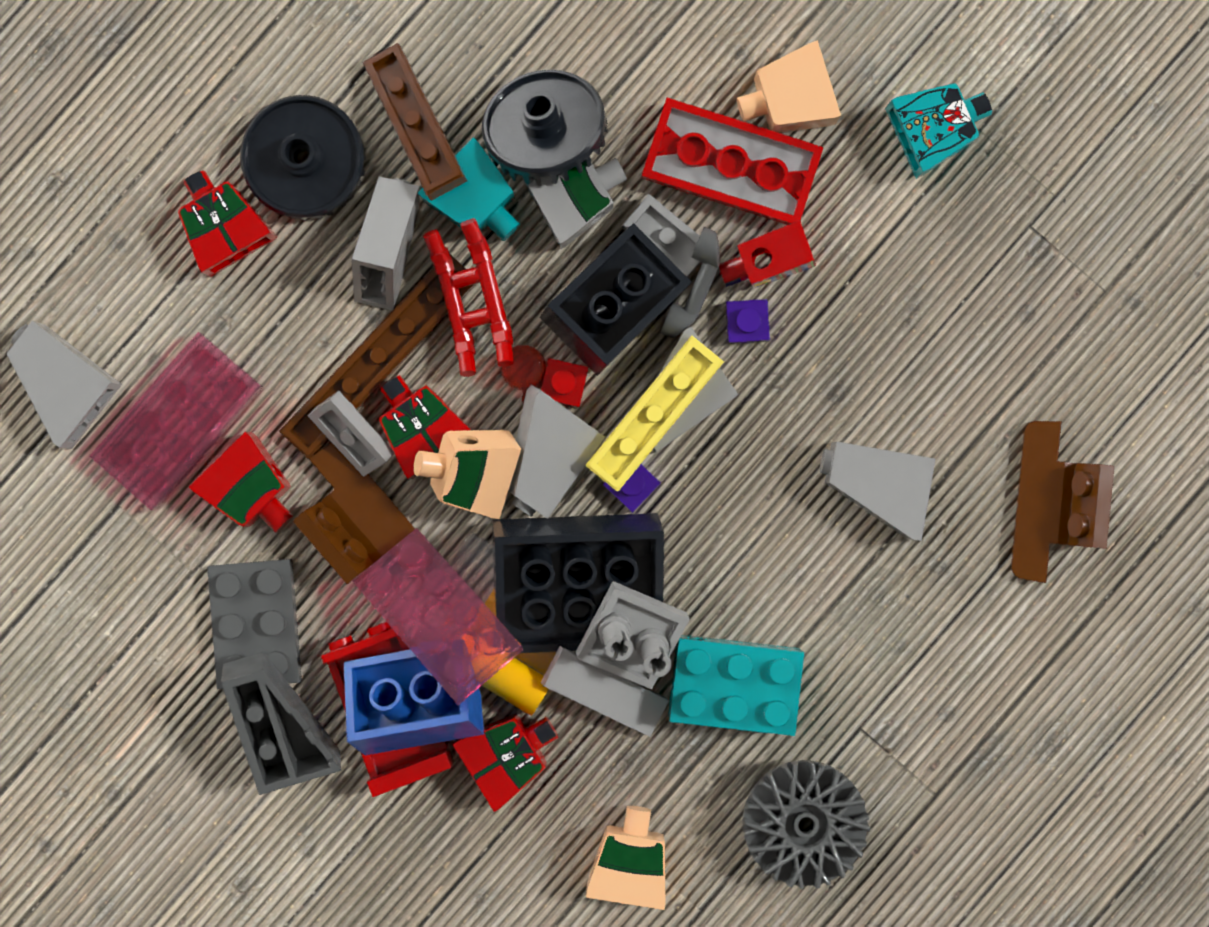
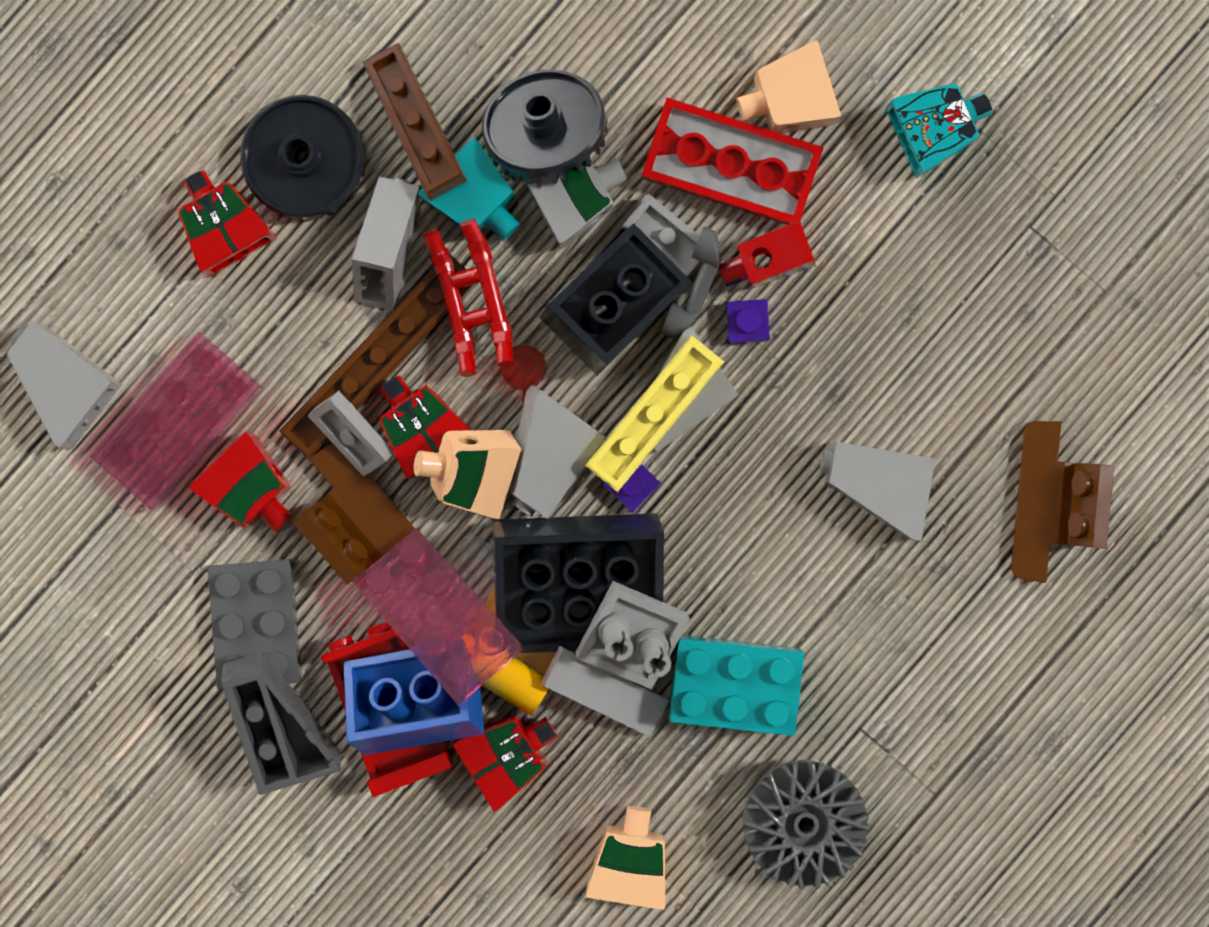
red plate [541,358,589,408] -> none

